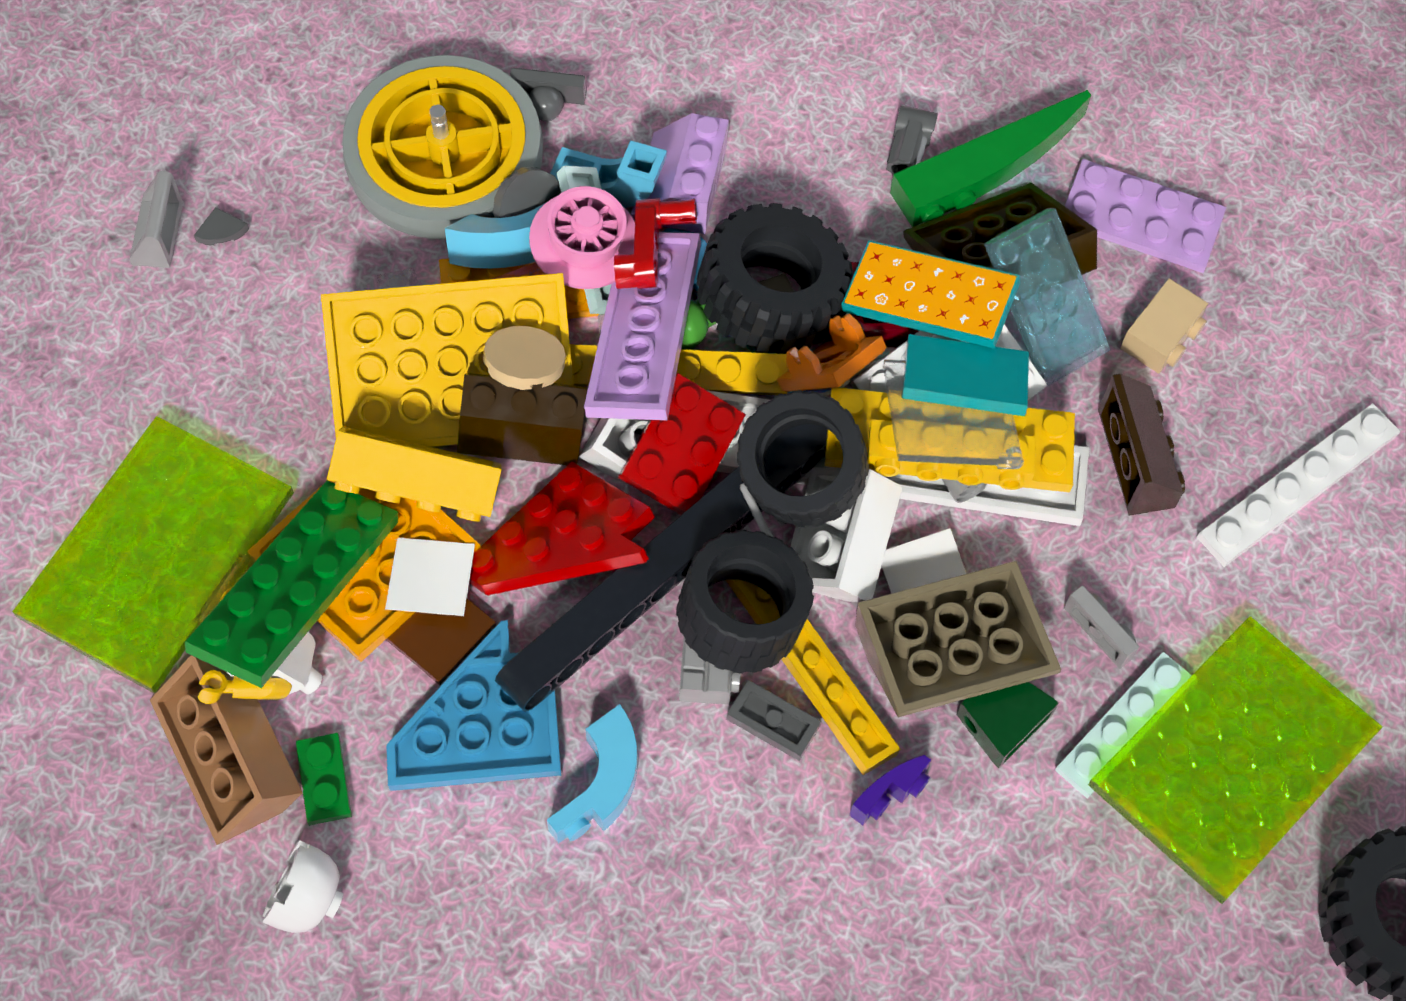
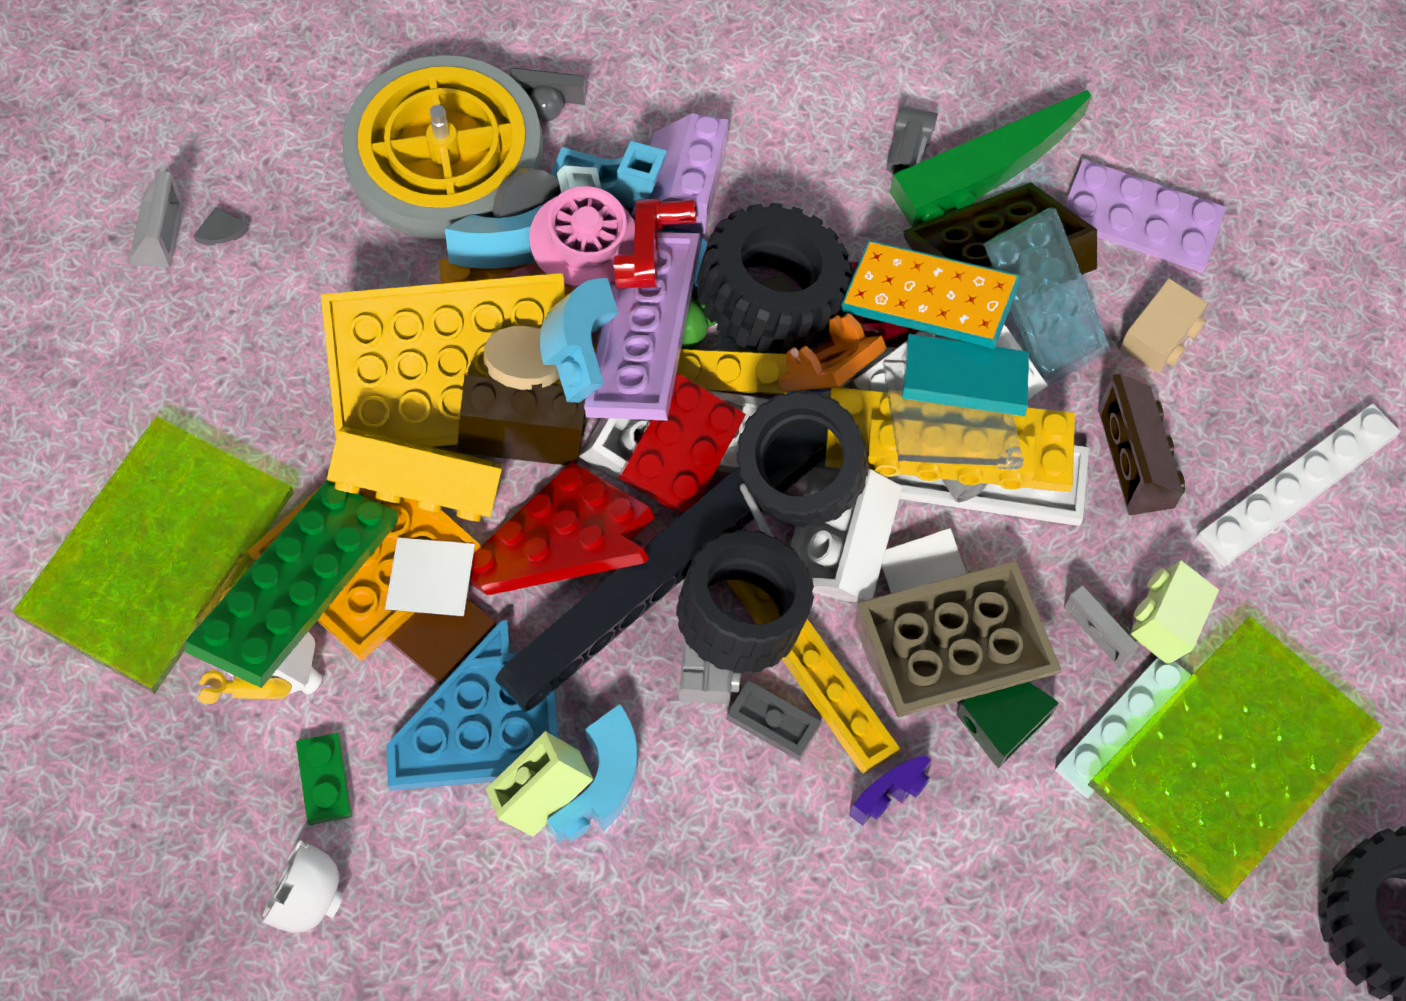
medium nougat slope [150,655,303,845] -> none
none -> yellowish green brick [486,731,594,837]
none -> medium azure arch [540,278,619,403]
none -> yellowish green brick [1129,560,1219,664]

